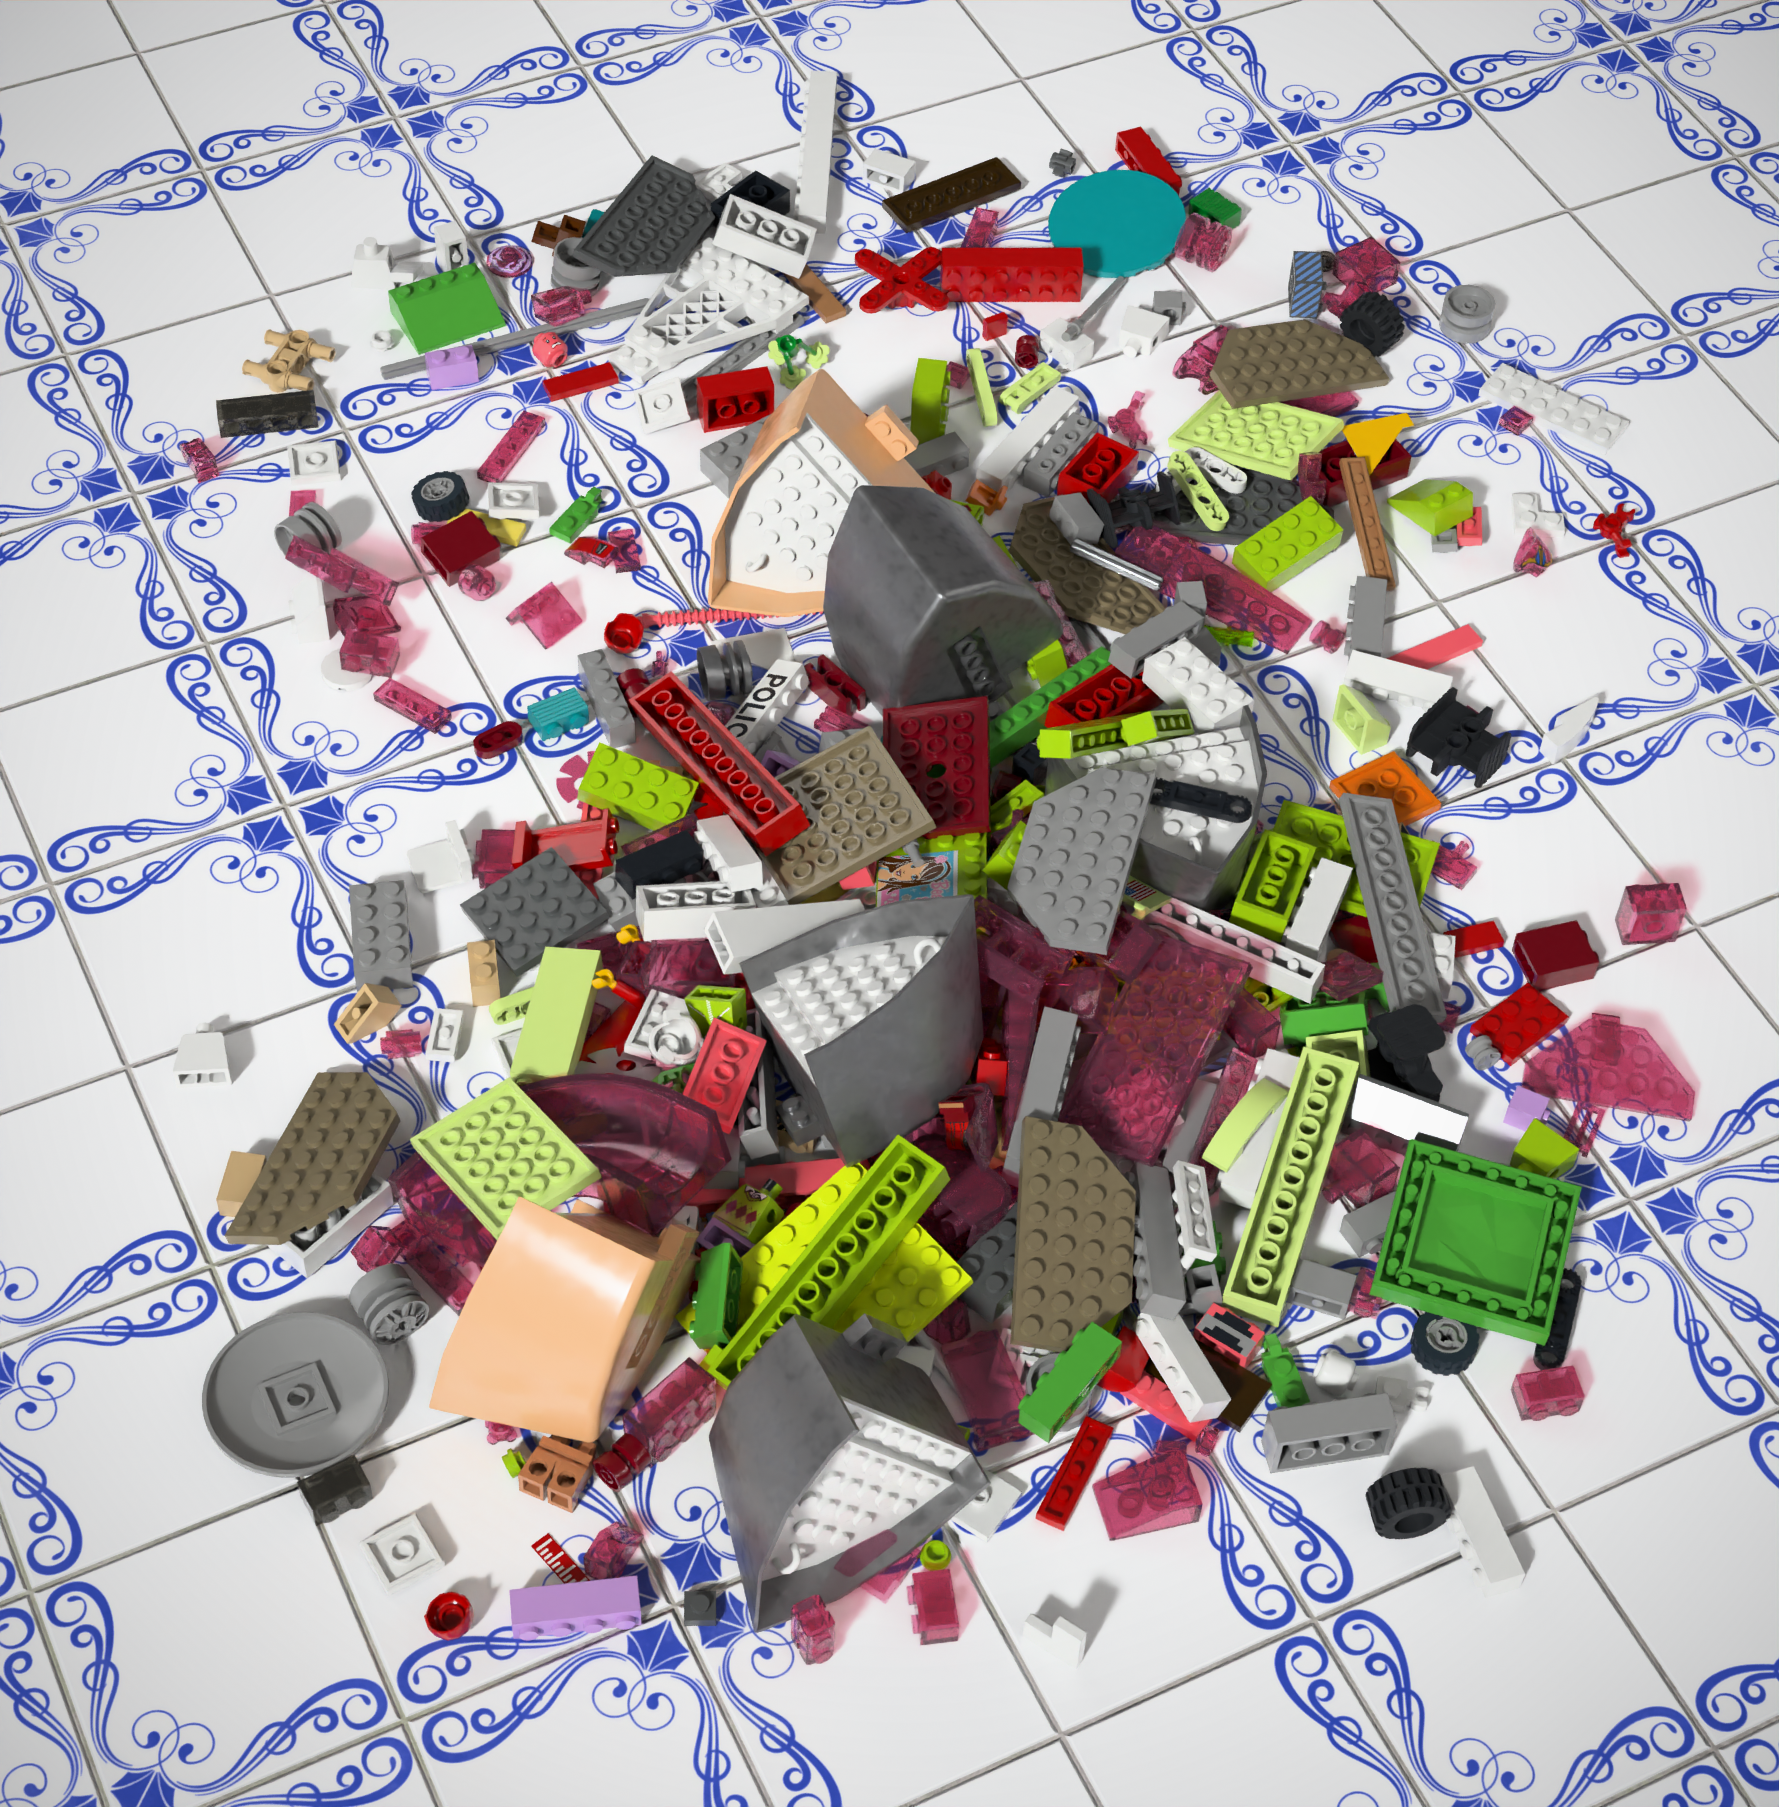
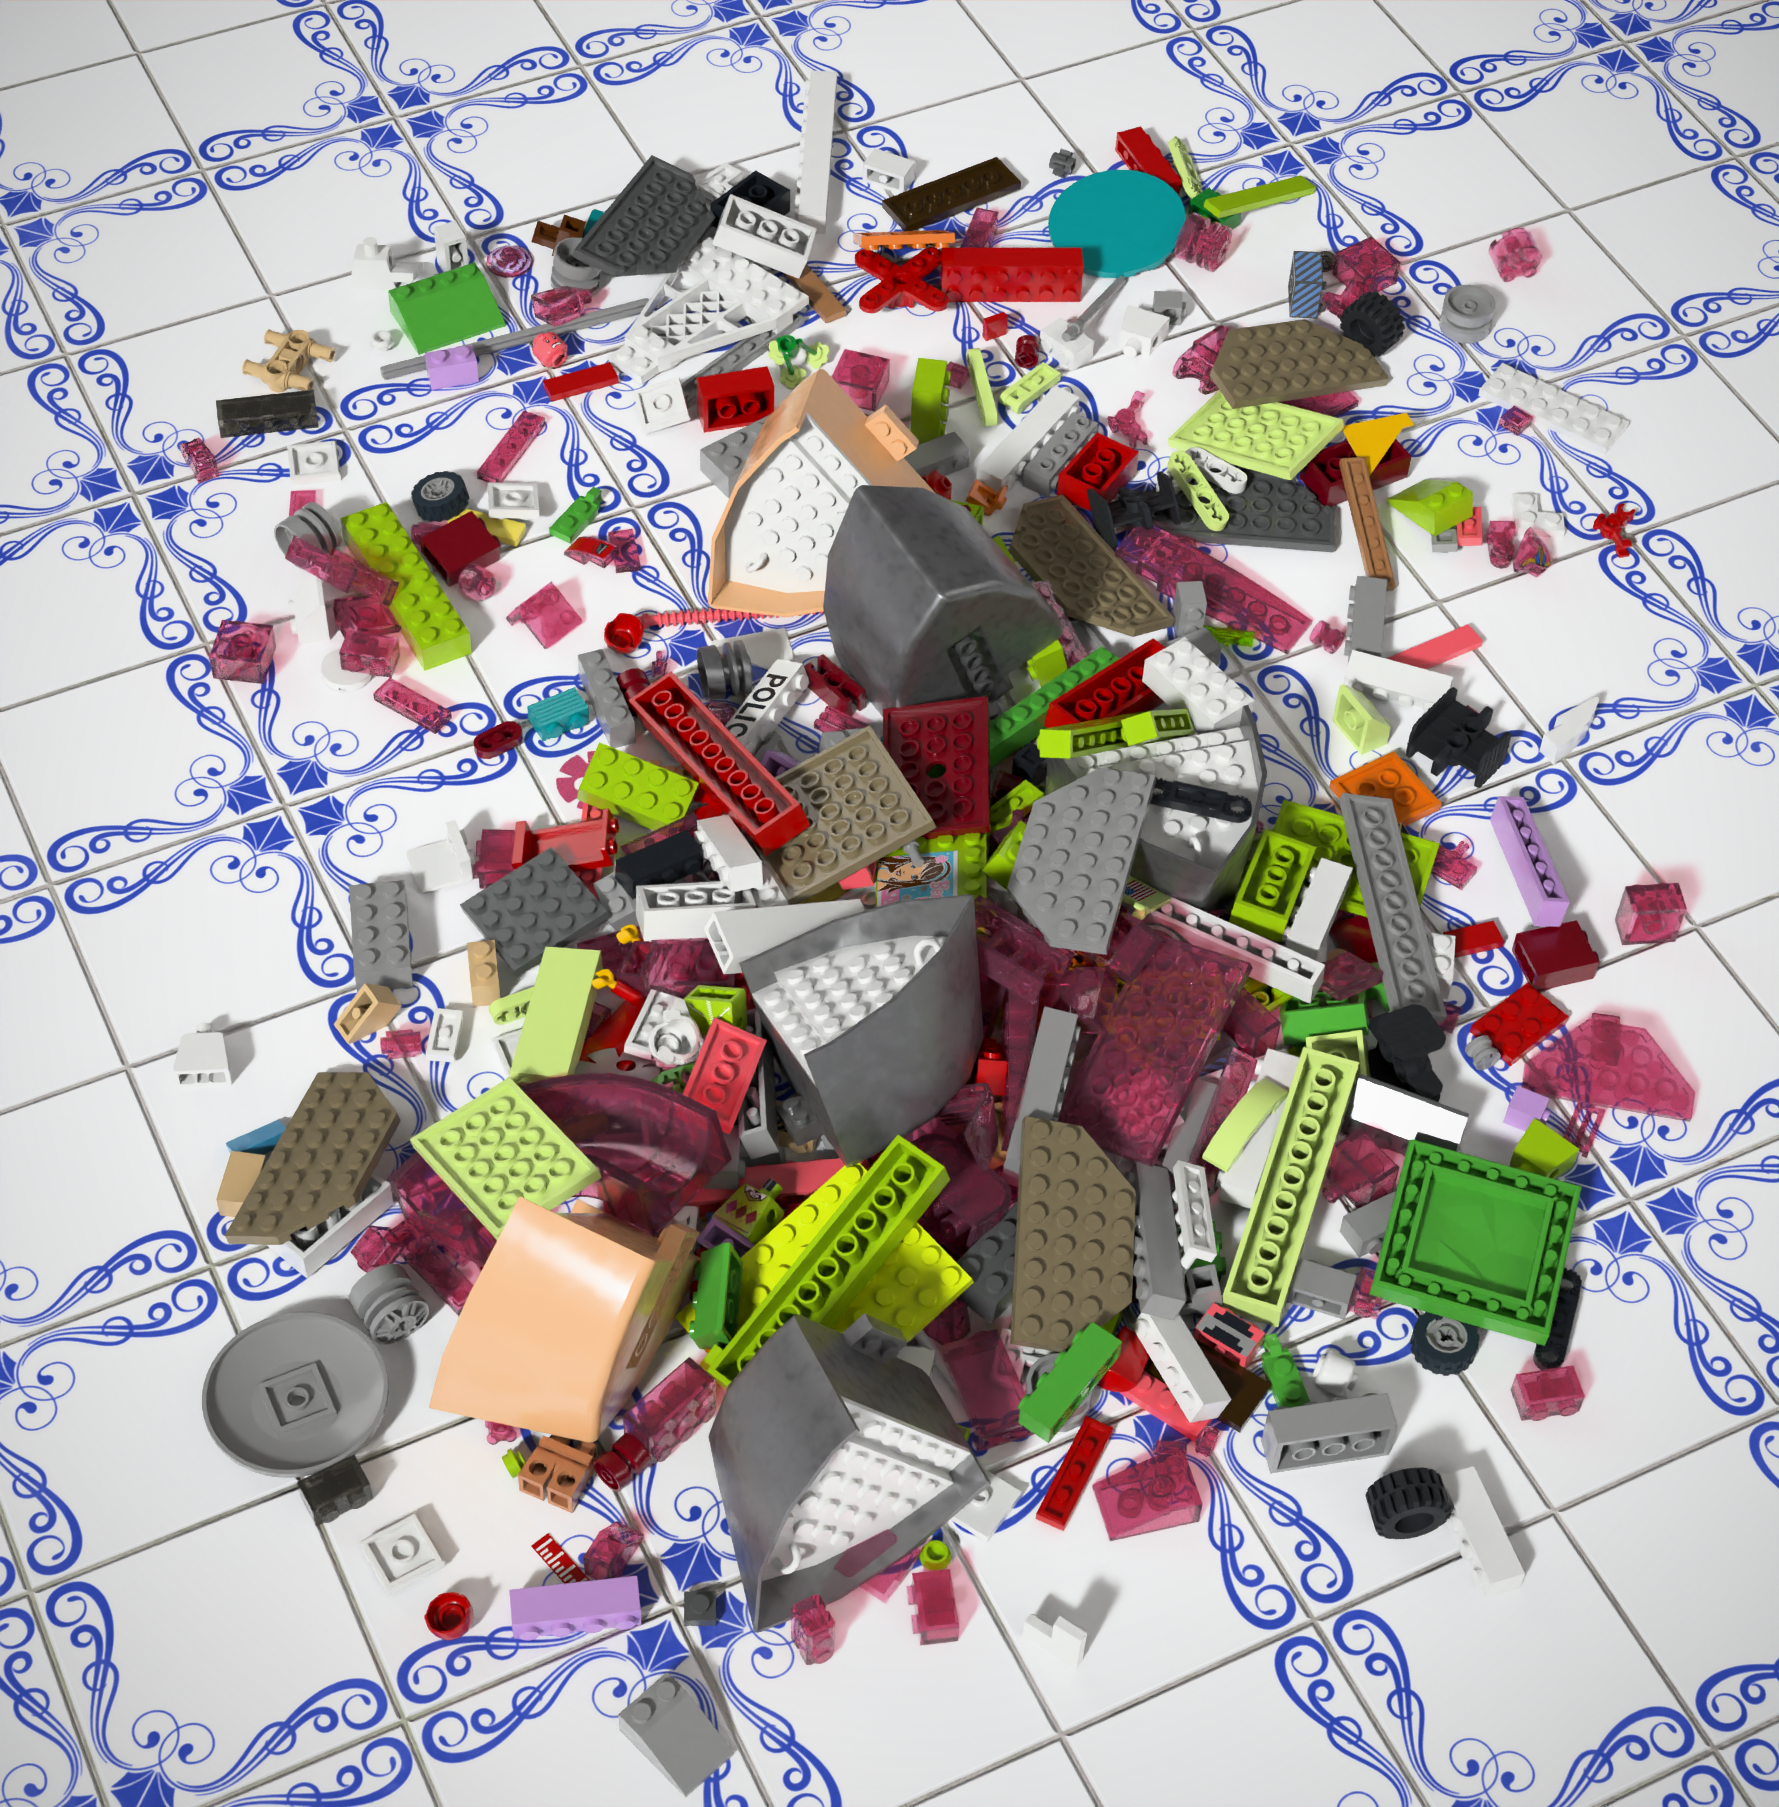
leg [938,1094,978,1151] -> none
light grey brick [1049,493,1104,545] -> none
axle [1070,538,1164,591] -> none
light grey brick [1108,601,1204,678] -> none
lime brick [1232,496,1343,597] -> none
clear pink slope [1298,452,1326,505] -> none
white plate [1375,1375,1429,1413] -> none
none -> clear pink brick [209,620,276,684]
none -> dark azure slope [225,1119,286,1155]
none -> lime brick [340,502,472,671]
none -> light grey slope [618,1672,734,1798]
none -> clear pink brick [832,349,890,412]
none -> orange plate [853,230,955,250]
none -> yellowish green plate [1168,136,1203,199]
none -> lime tile [1204,175,1316,219]
none -> clear pink leg [1486,521,1516,569]
none -> clear pink brick [1488,228,1542,282]
none -> lavender brick [1490,796,1569,927]

